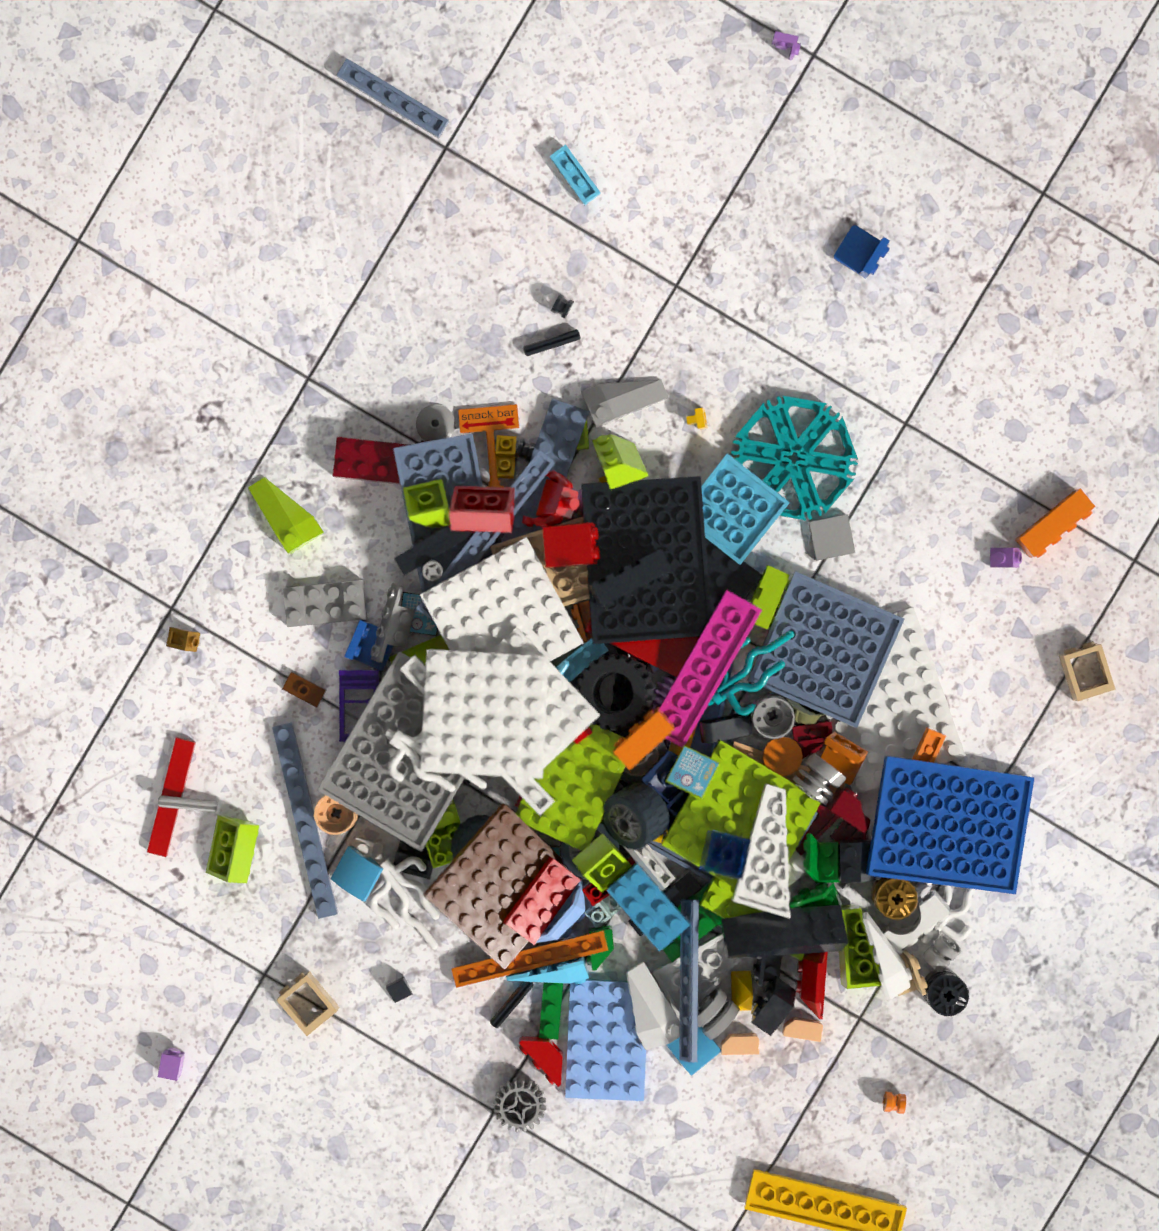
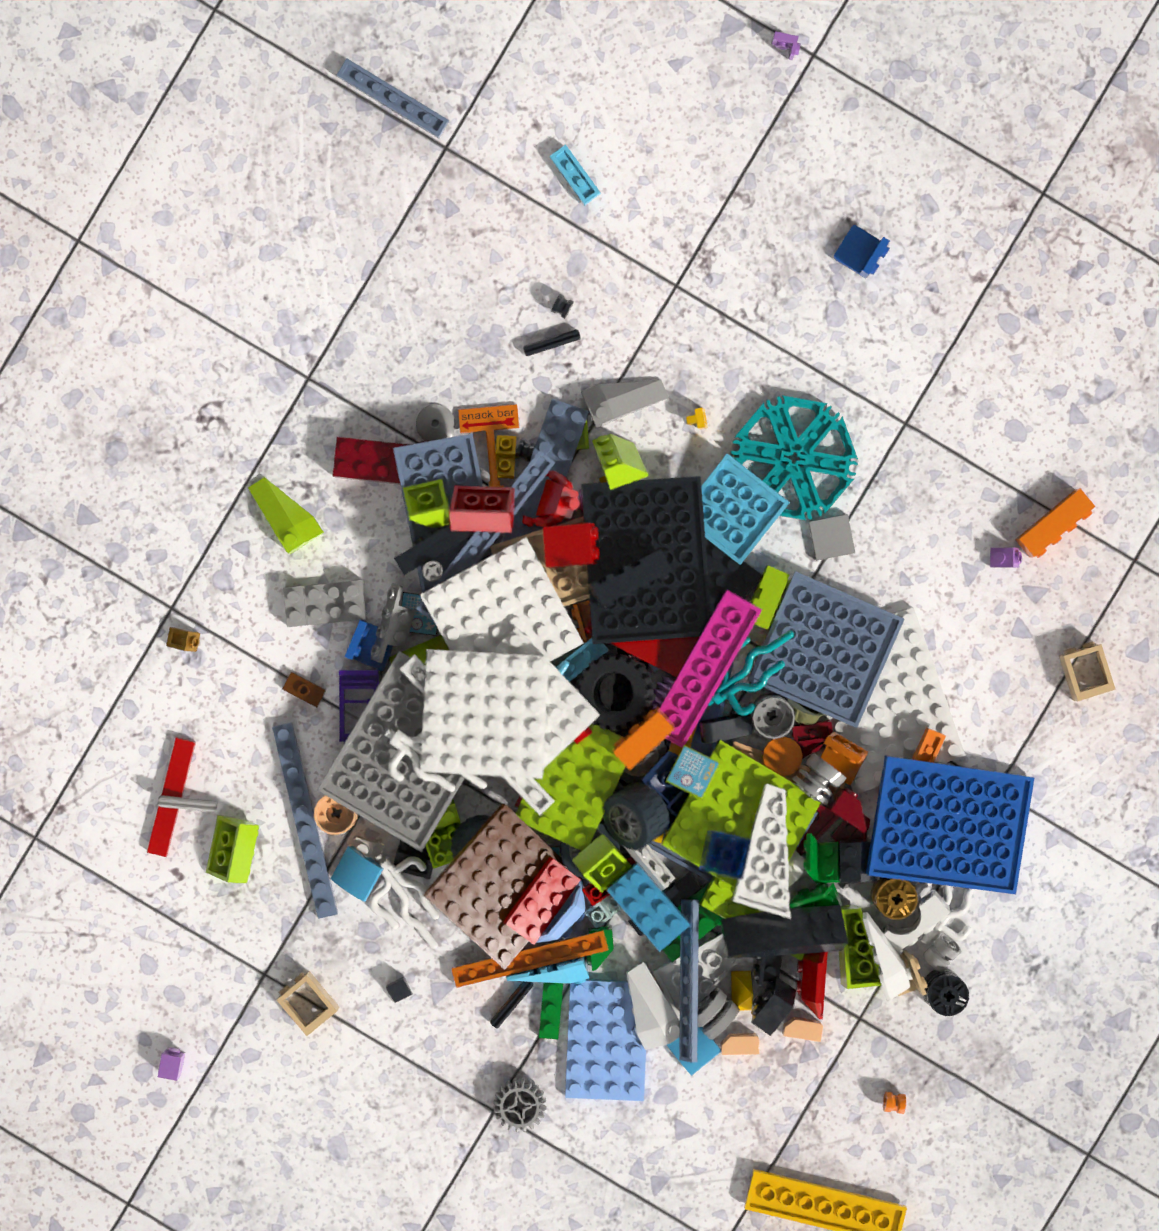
red slope [519,1036,563,1087] -> none

